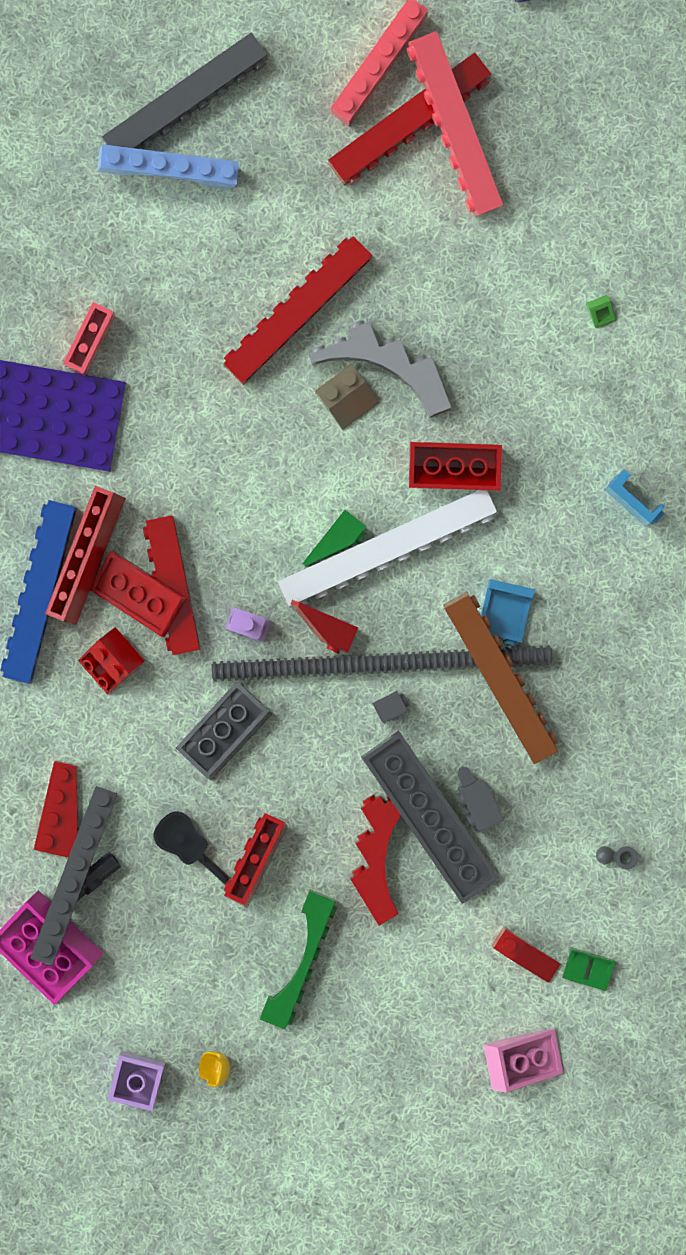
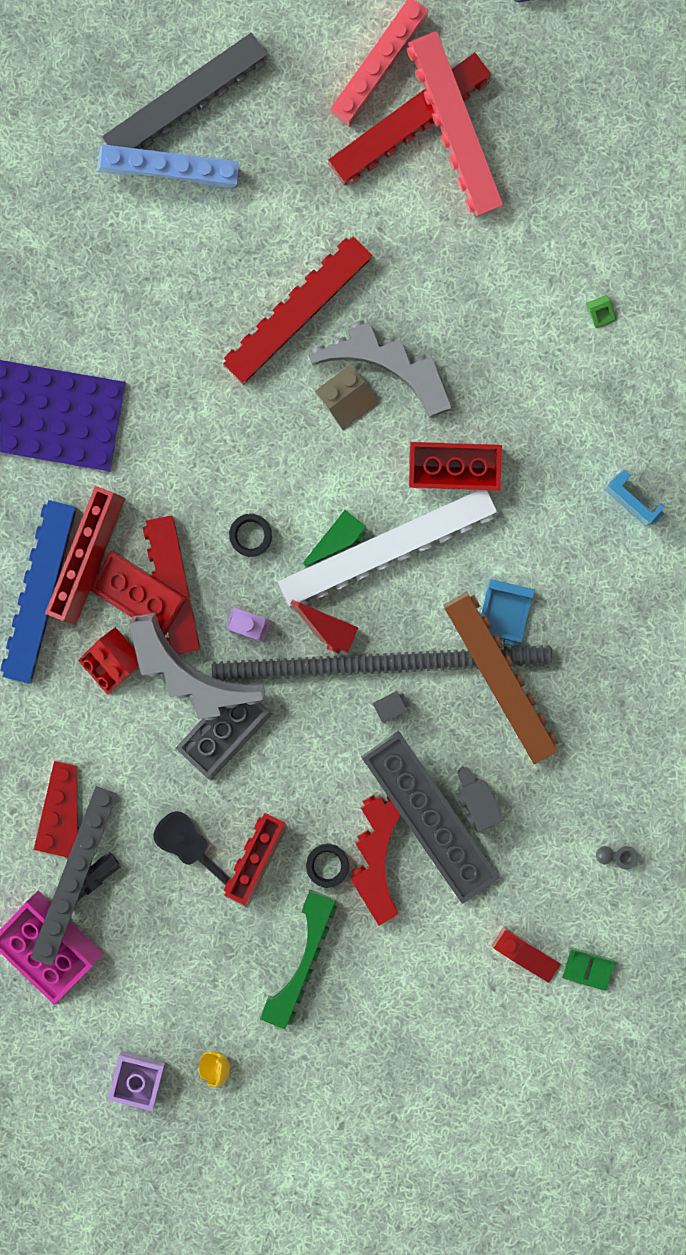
coral brick [63,302,116,376] -> none
bright pink slope [484,1029,563,1093] -> none
none -> light grey arch [129,613,265,720]
none -> black tyre [229,513,272,557]
none -> black tyre [306,843,349,888]

